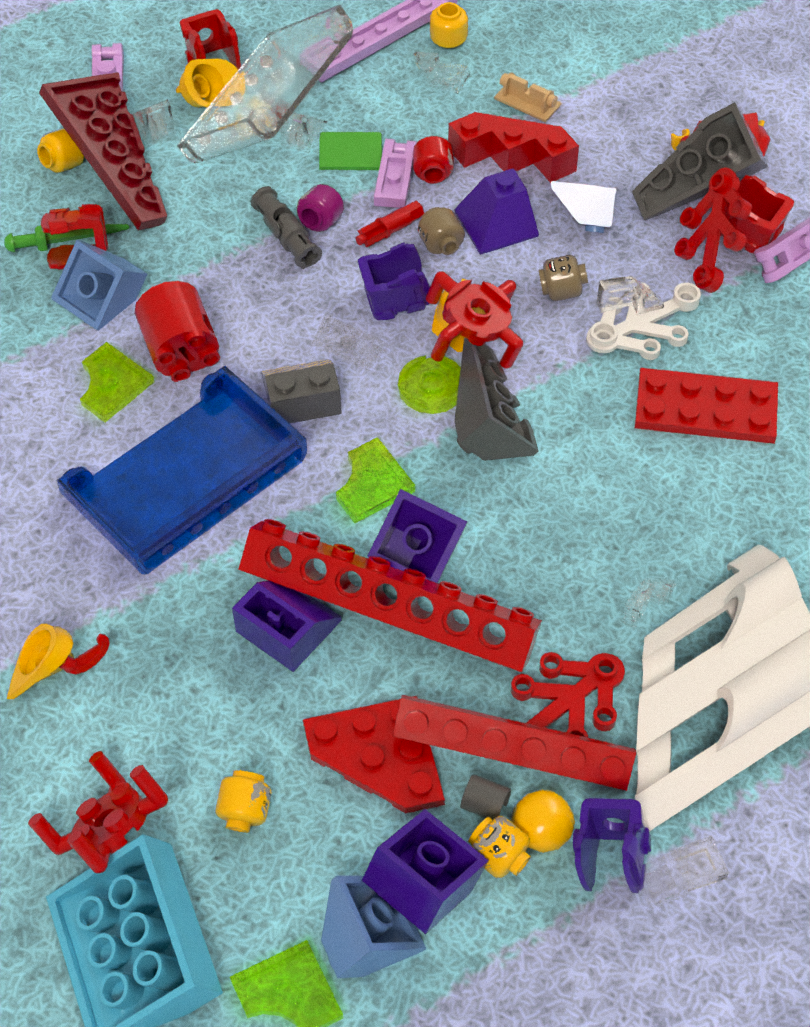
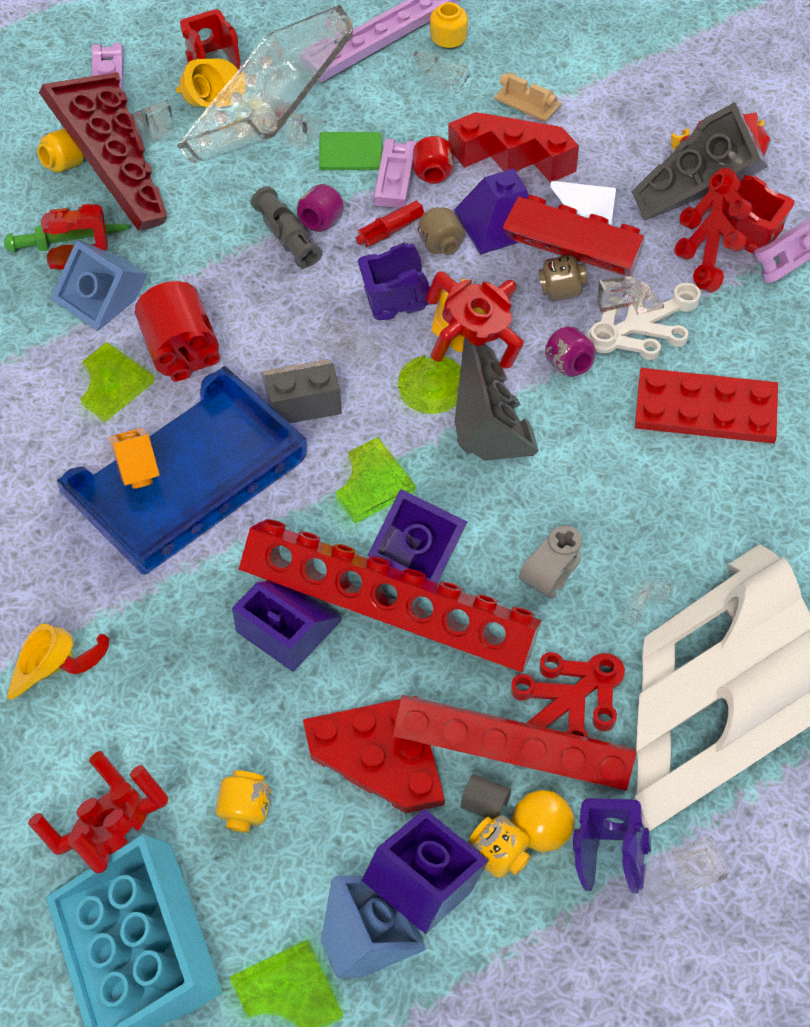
none -> light orange slope [108,427,160,489]
none -> red slope [503,195,645,278]
none -> light grey piece [519,526,582,599]
none -> magenta head [545,326,596,377]

